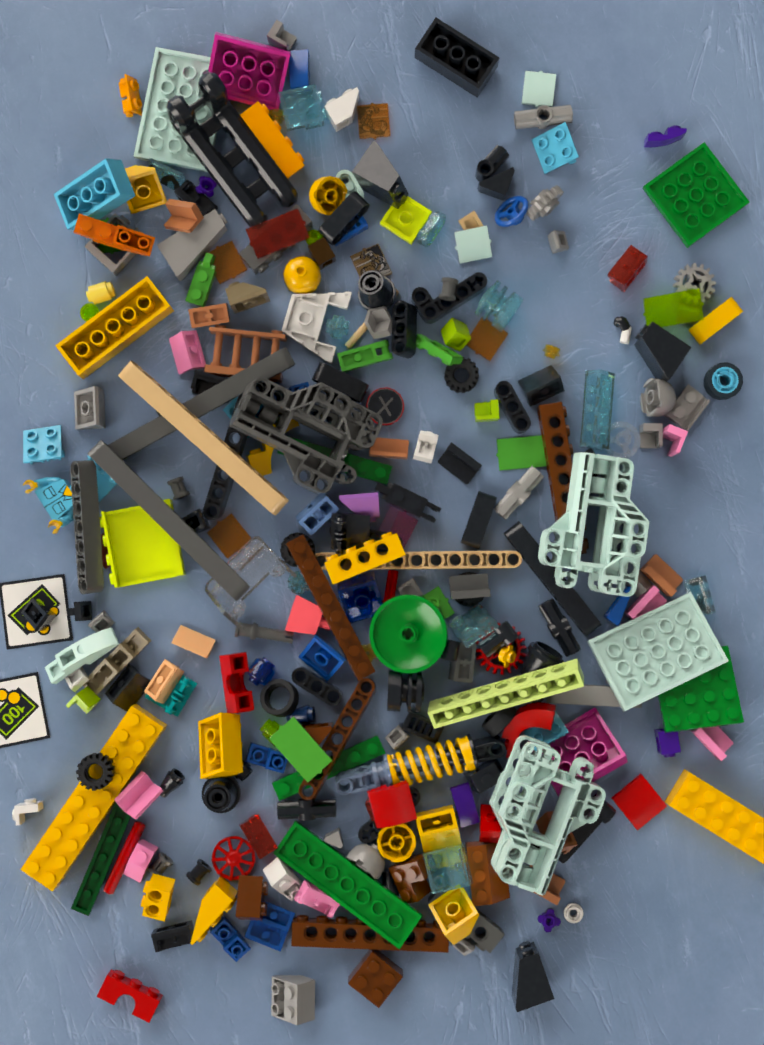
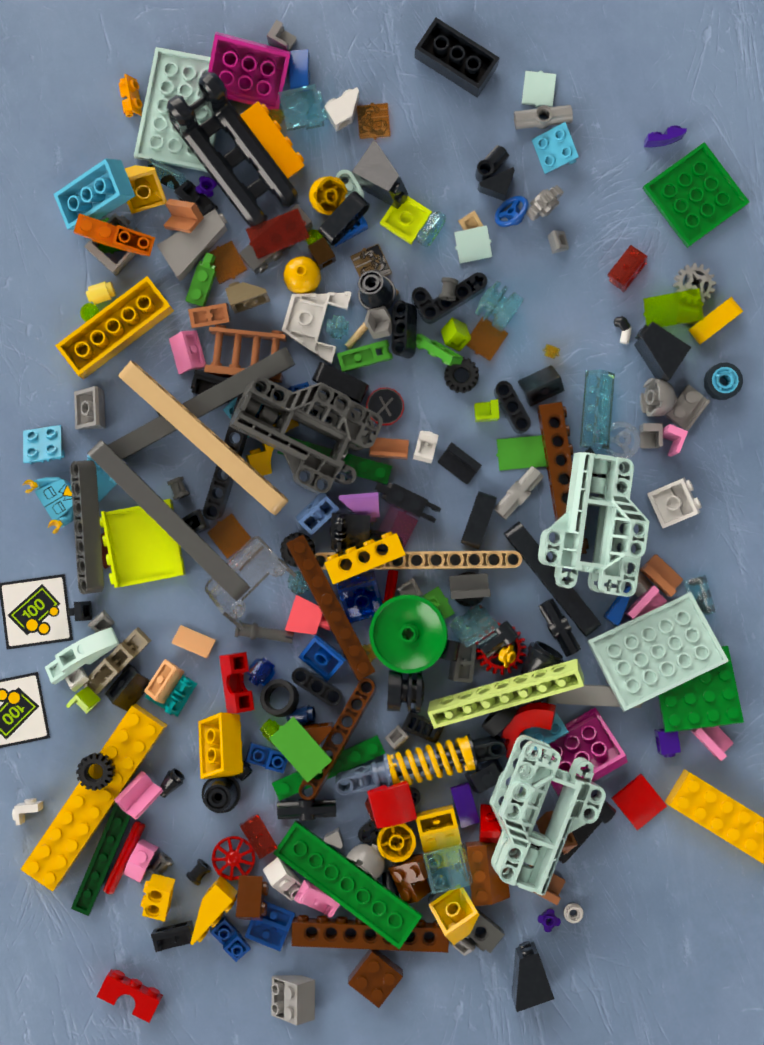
black slope [21,597,56,631] -> none
none -> white plate [647,477,702,528]

